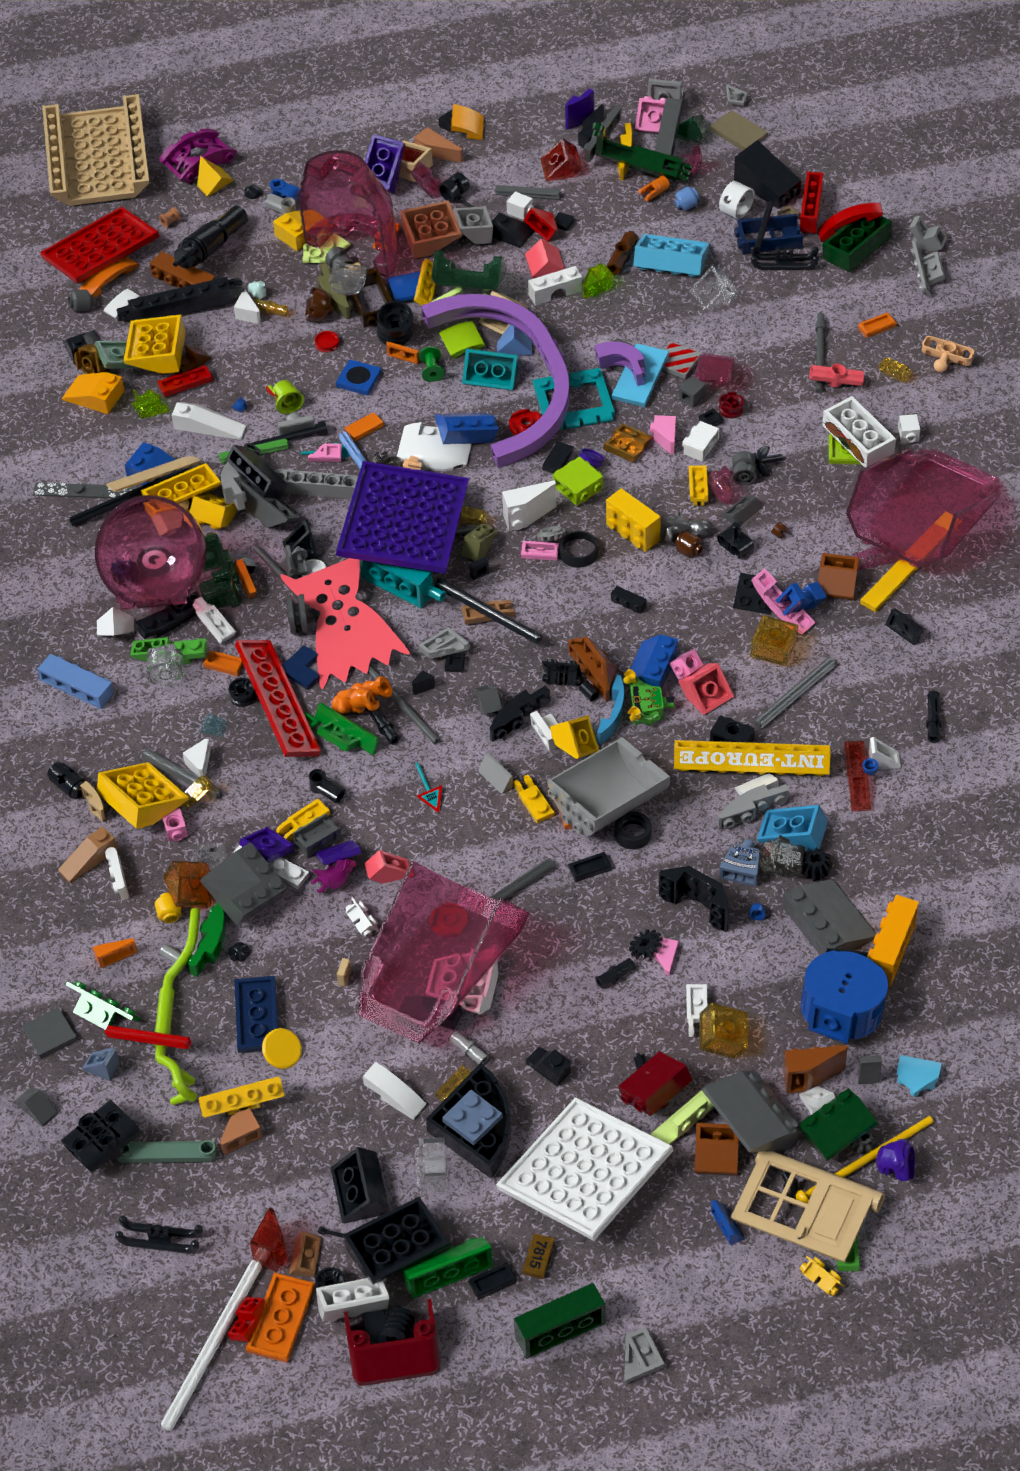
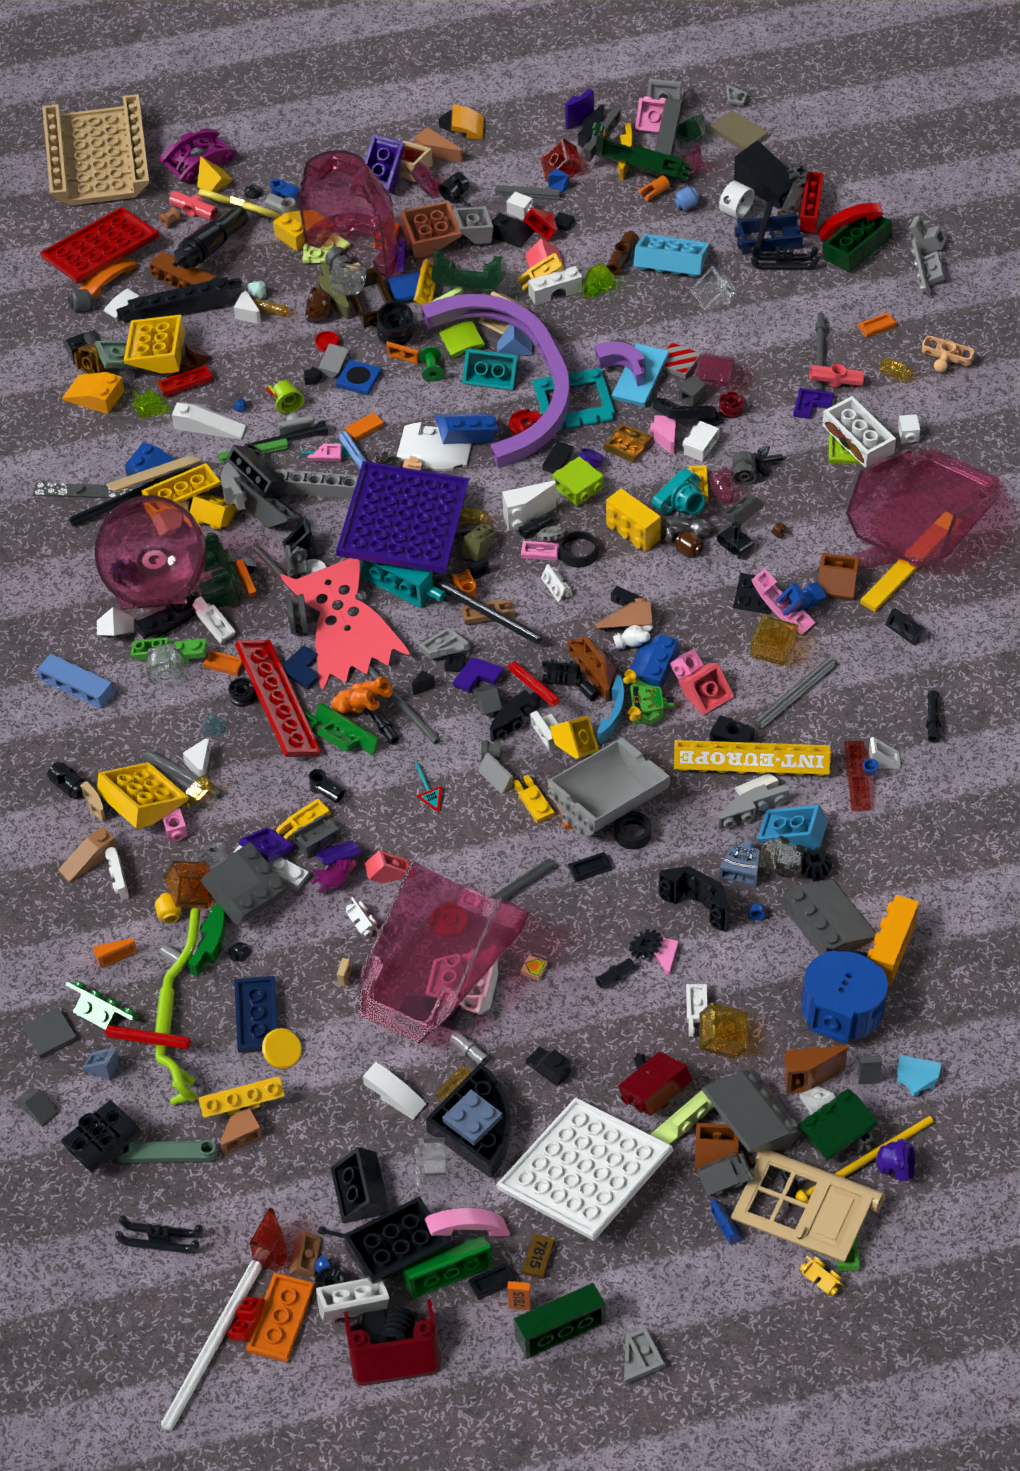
none -> coral piece [169,191,218,220]
none -> light yellow bar [198,189,281,219]
none -> black piece [304,367,322,385]
none -> blue hinge [314,1255,330,1273]
none -> light grey slope [318,344,348,379]
none -> dark purple tile [397,238,407,272]
none -> bright pink slope [425,1208,510,1236]
none -> orange piece [450,569,477,598]
none -> dark purple tile [452,657,505,692]
none -> dark grey wheel [481,740,501,760]
none -> orange tile [507,1281,531,1310]
none -> red axle [508,661,560,707]
none -> yellow hinge [517,252,564,292]
none -> black pin [518,512,554,538]
none -> tile [521,955,548,981]
none -> white hinge [541,564,572,602]
none -> blue slope [548,169,569,193]
none -> nougat slope [595,598,652,628]
none -> white animal [613,624,654,650]
none -> teal beam [652,468,705,515]
none -> black beam [653,398,716,419]
none -> dark grey hinge [696,1152,755,1197]
none -> dark grey piece [783,178,806,214]
none -> dark grey gear [787,161,809,183]
none -> dark purple tile [793,388,834,419]

